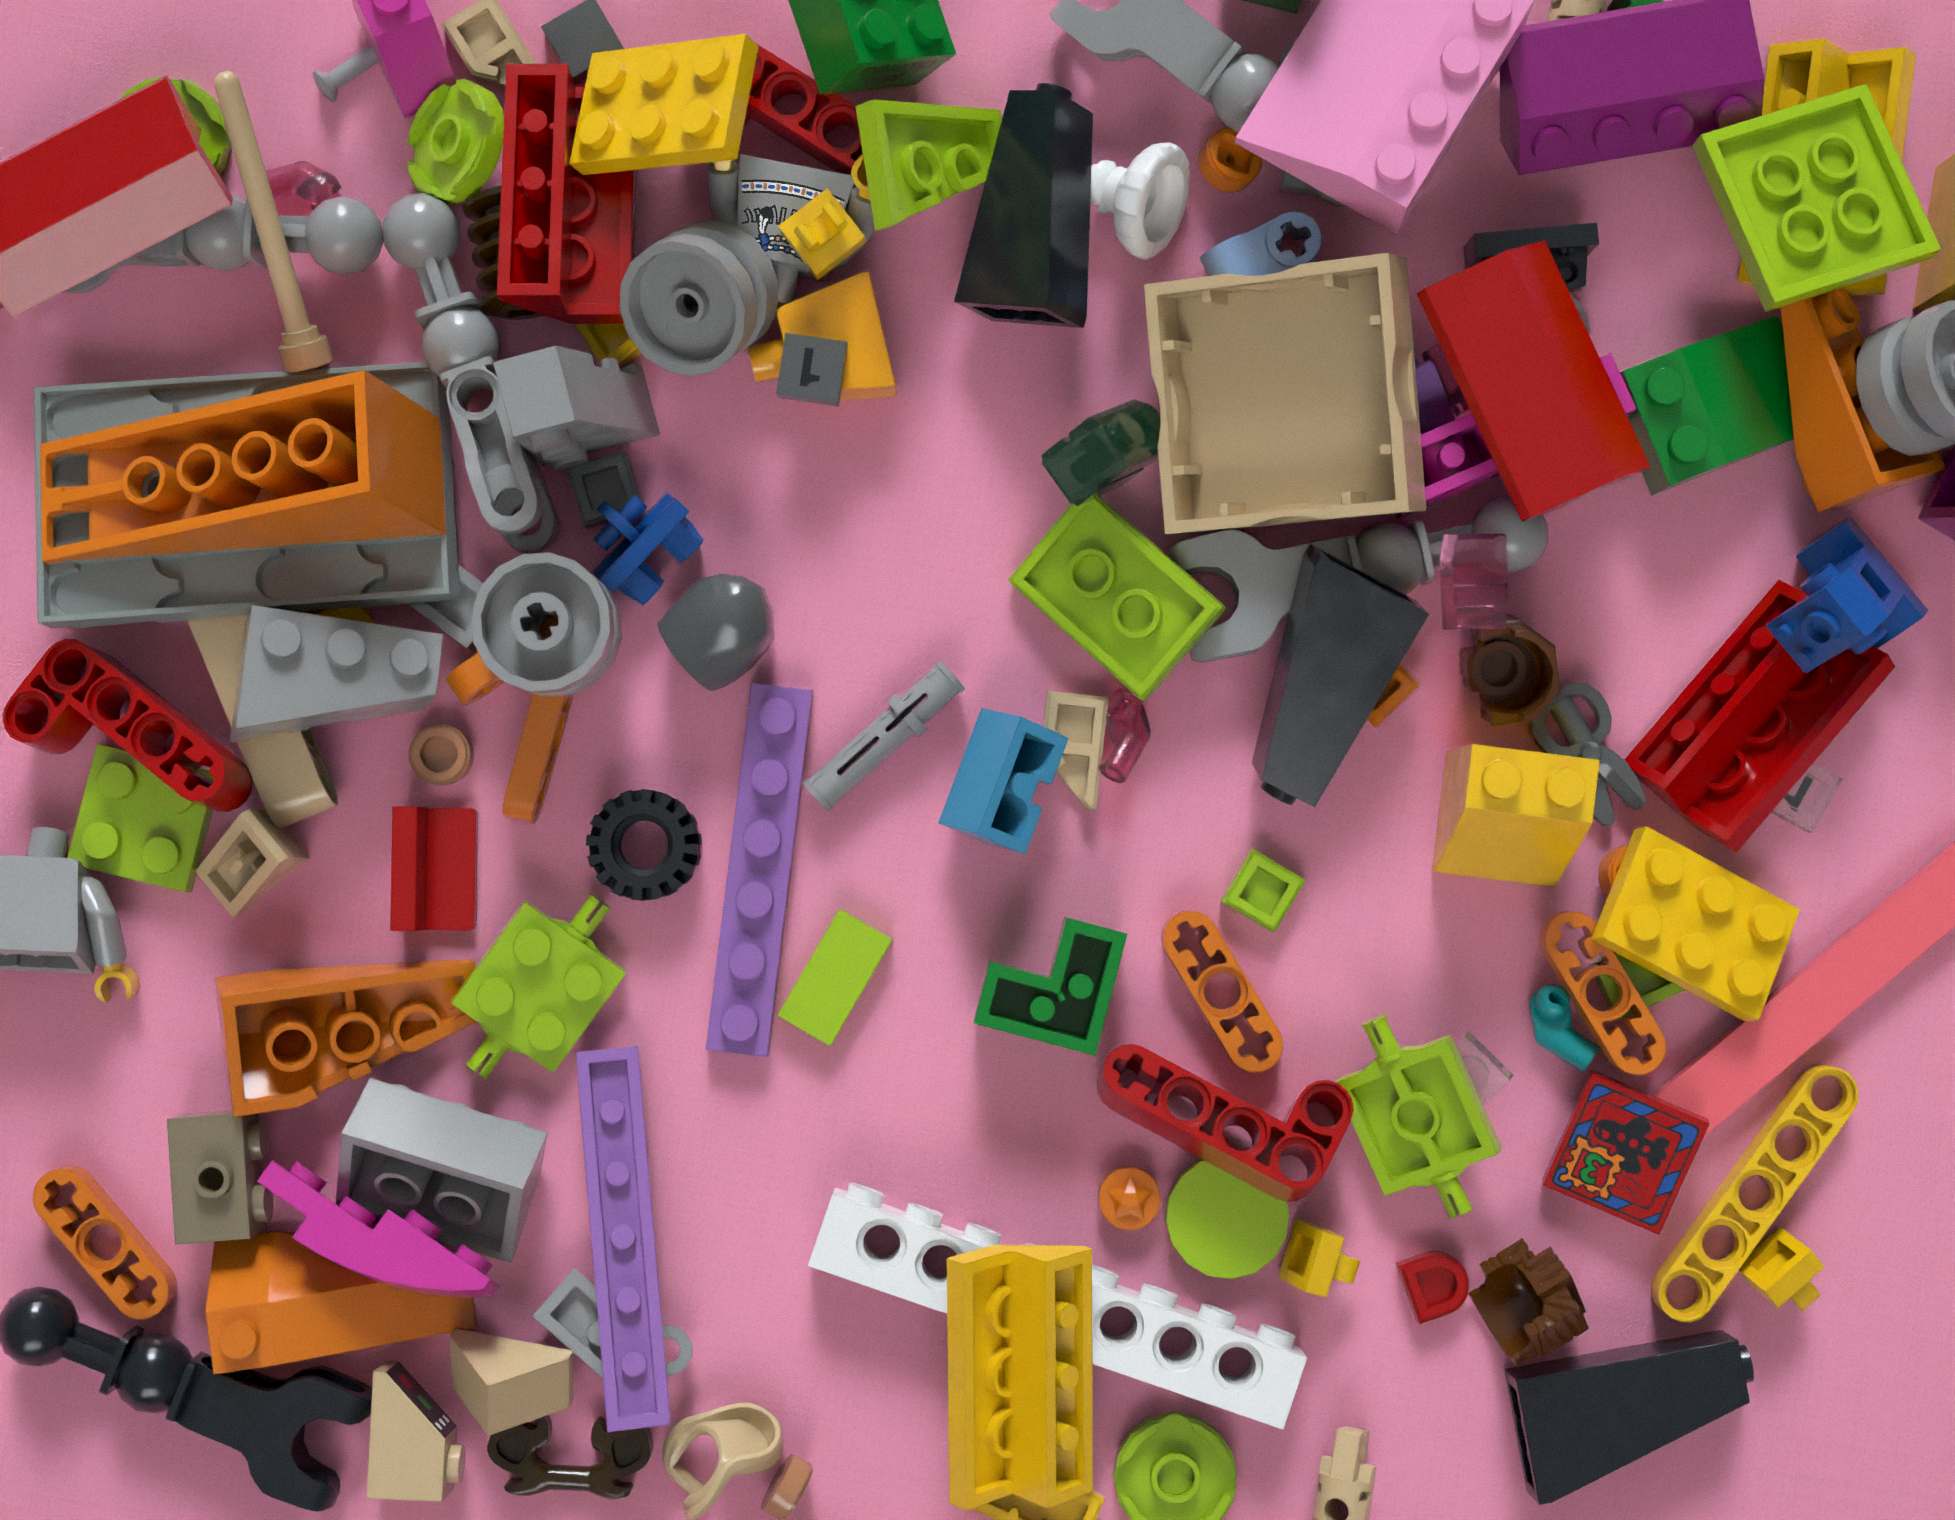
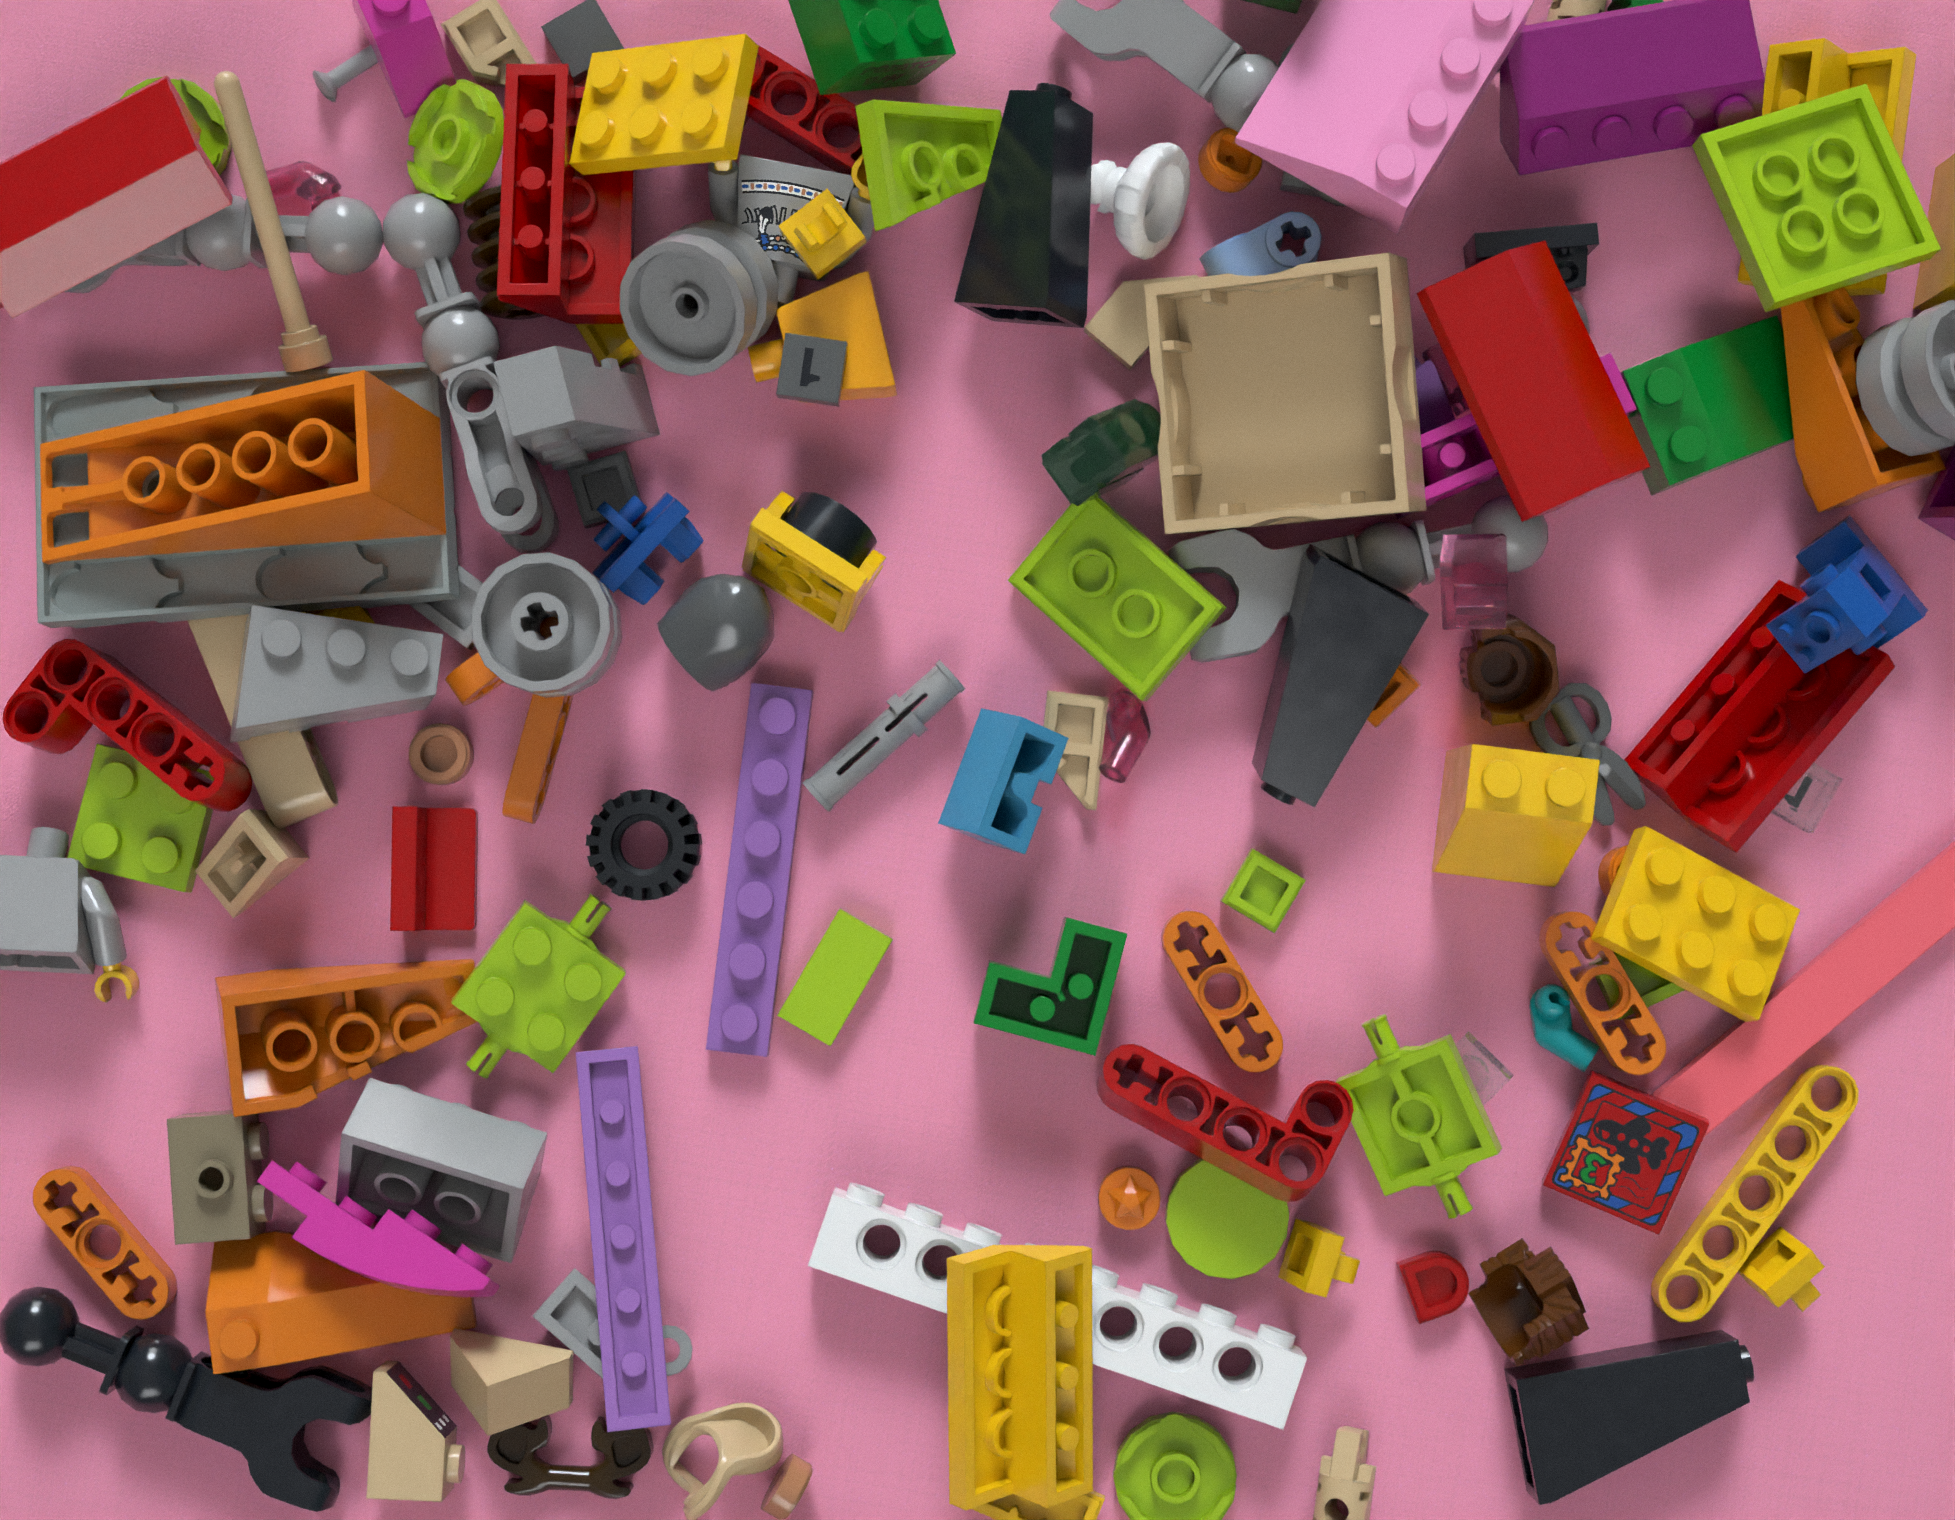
none -> yellow piece [741,491,886,633]
none -> tan tile [1084,275,1198,370]

